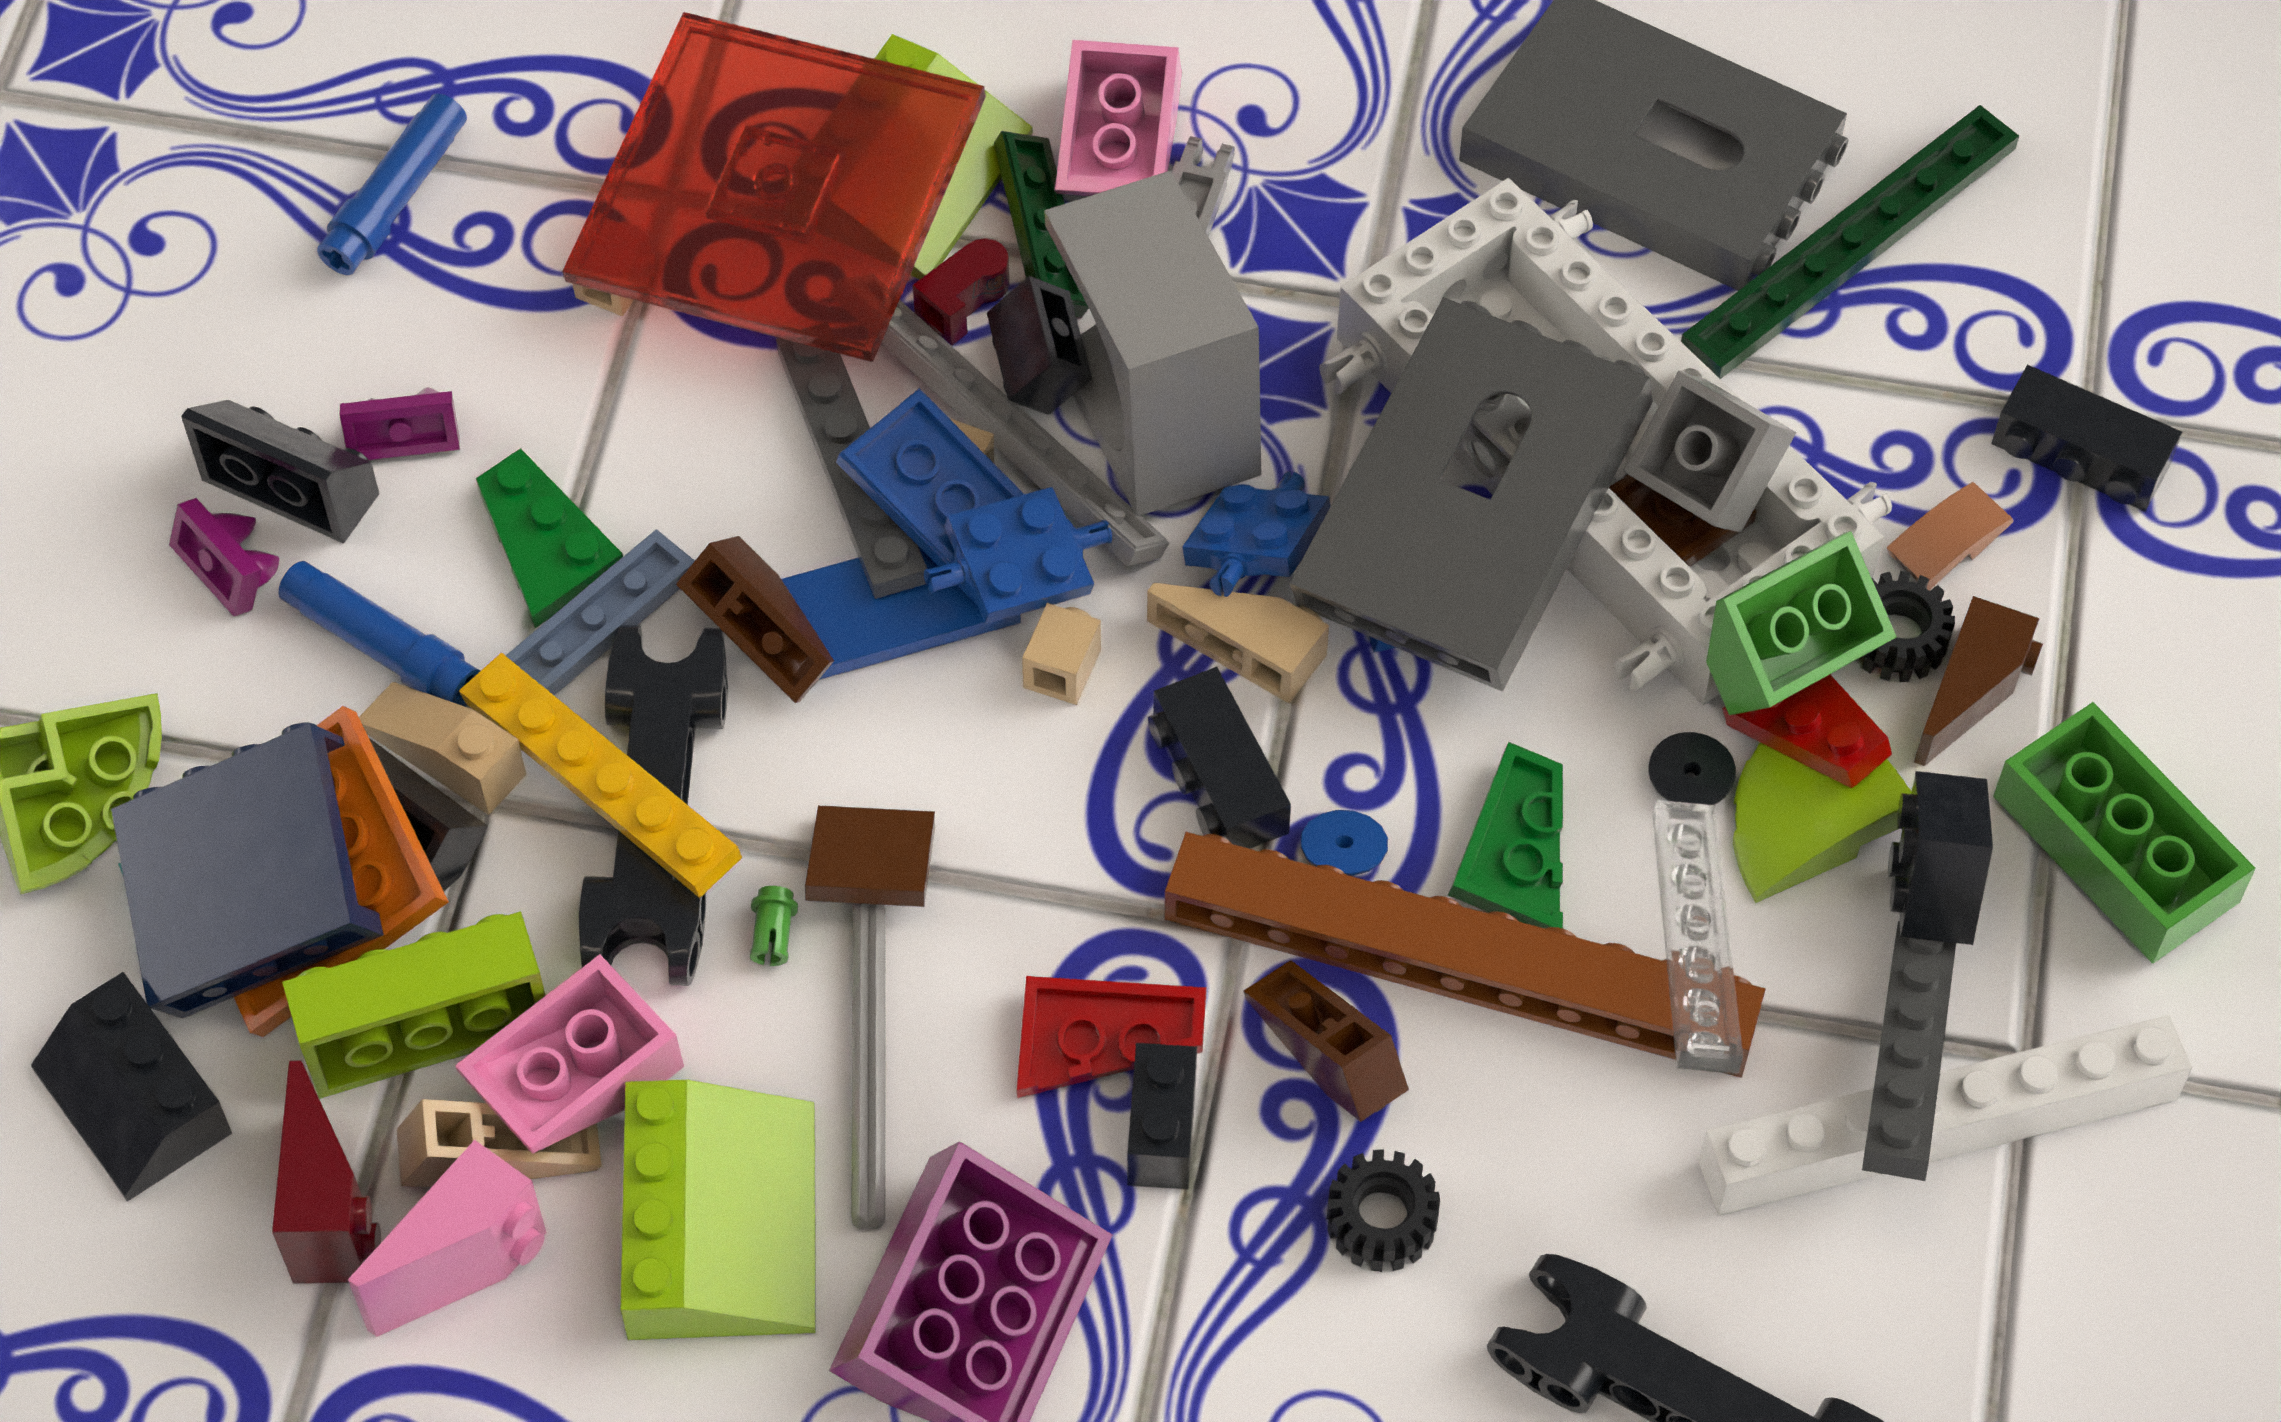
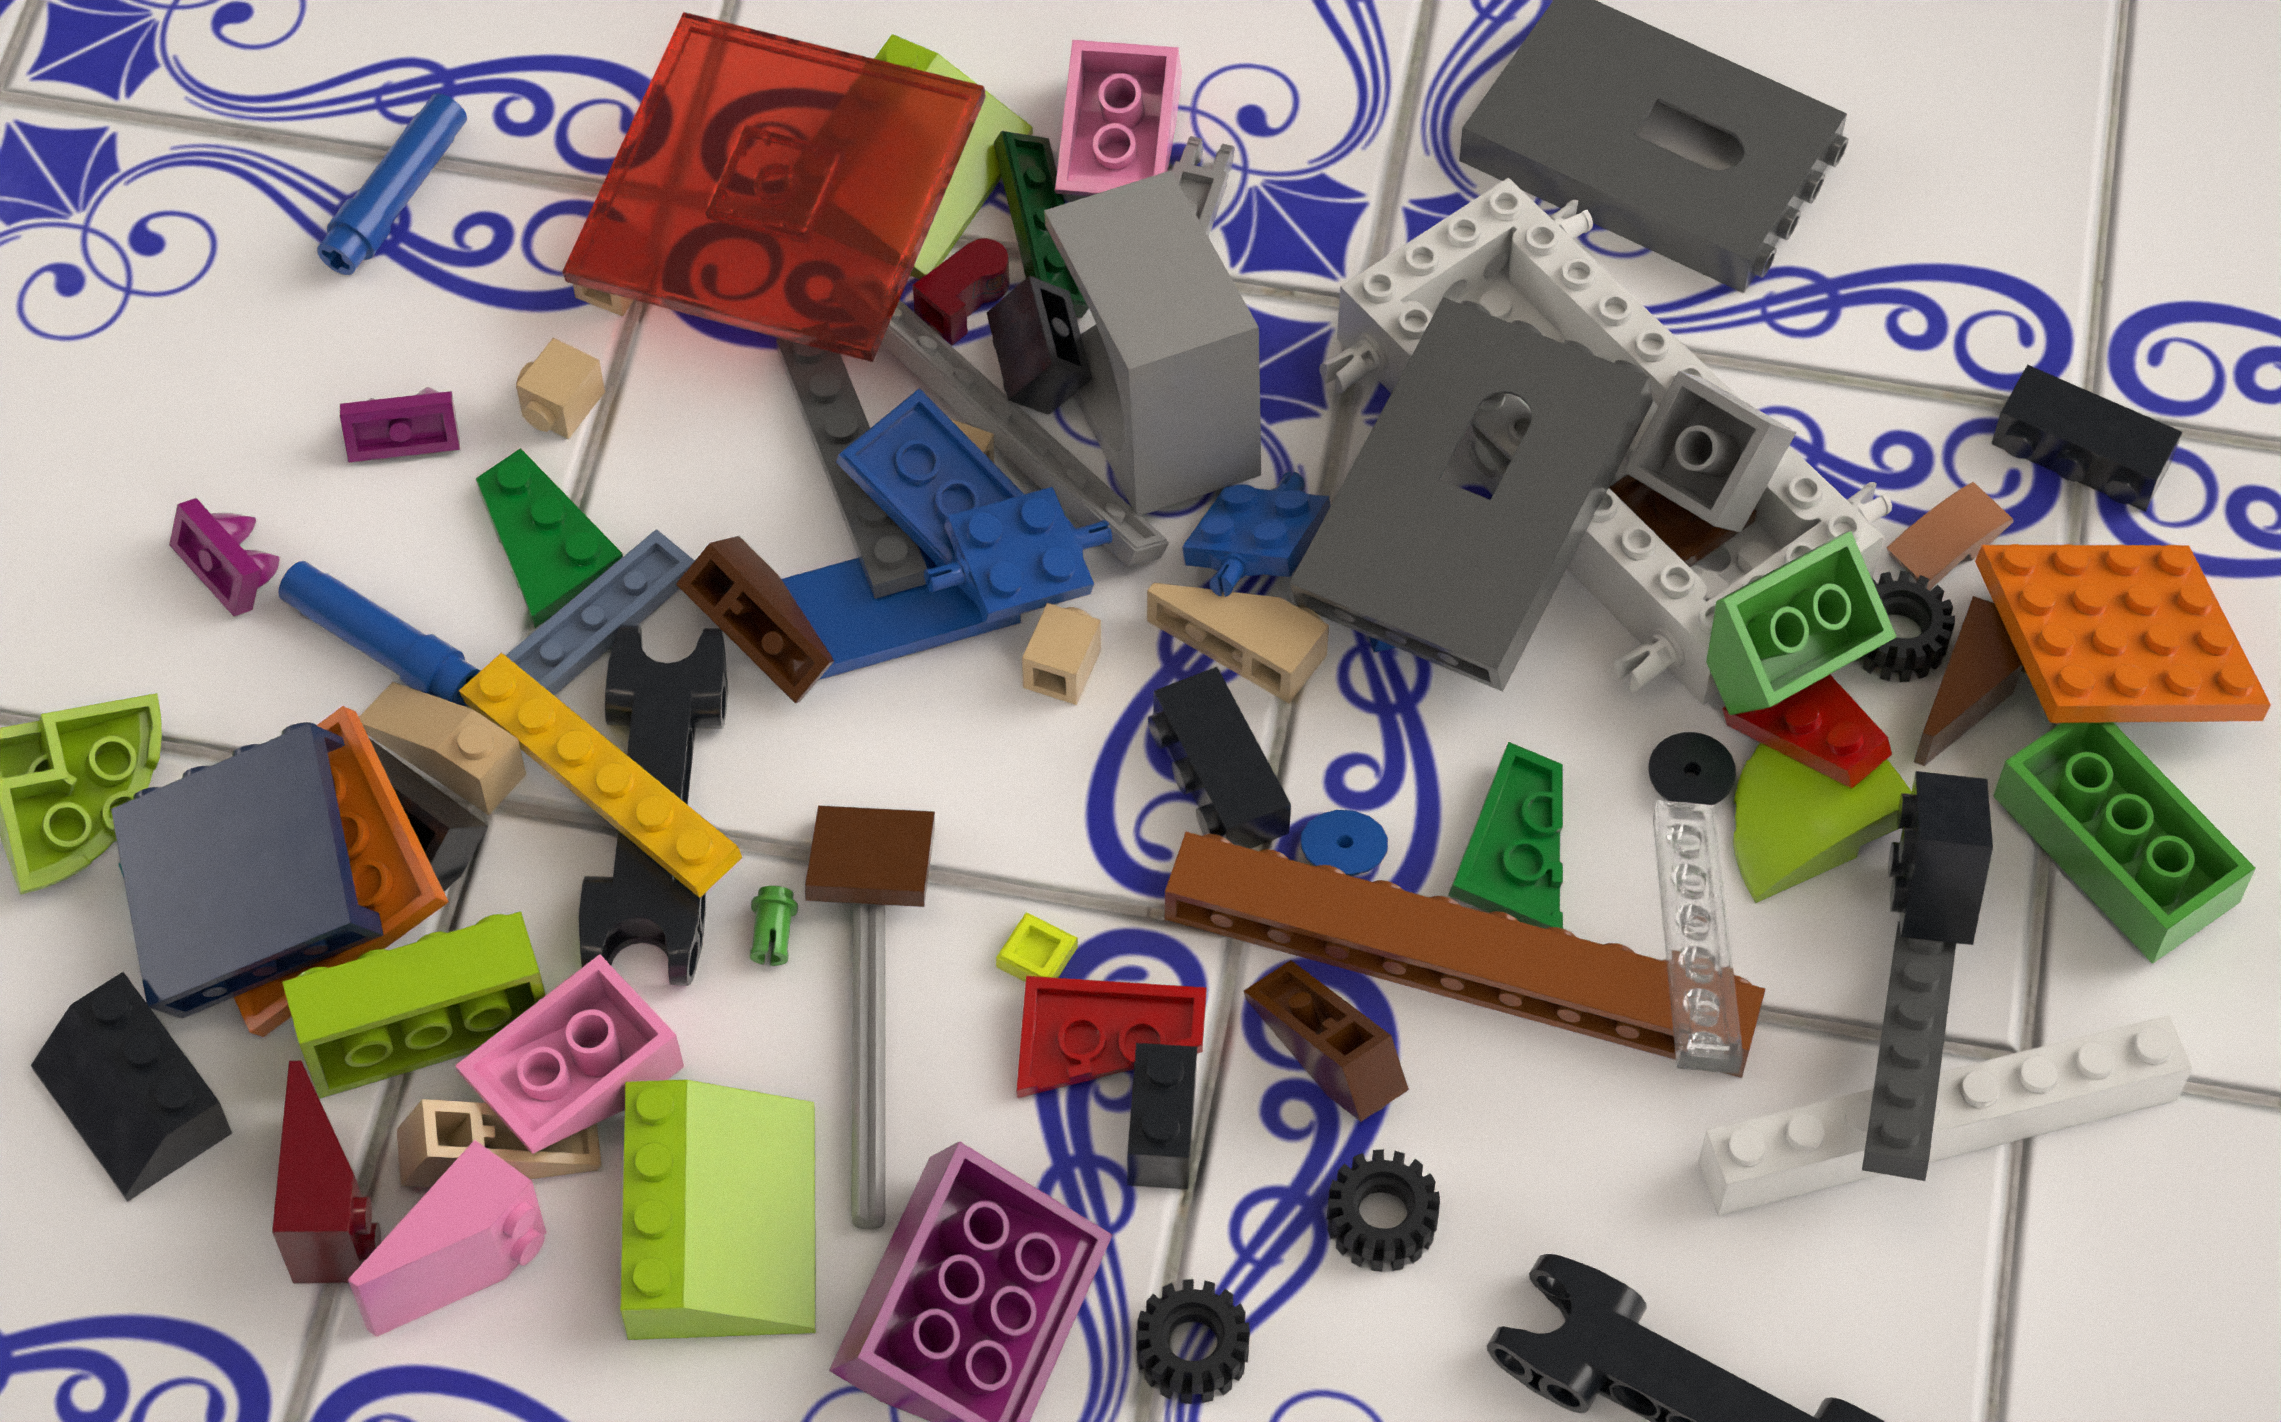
black slope [181,400,380,544] -> none
dark green plate [1681,105,2019,379] -> none
none -> tan brick [516,338,605,439]
none -> neon yellow tile [996,912,1078,982]
none -> black tyre [1136,1279,1250,1404]
none -> orange plate [1975,544,2271,723]

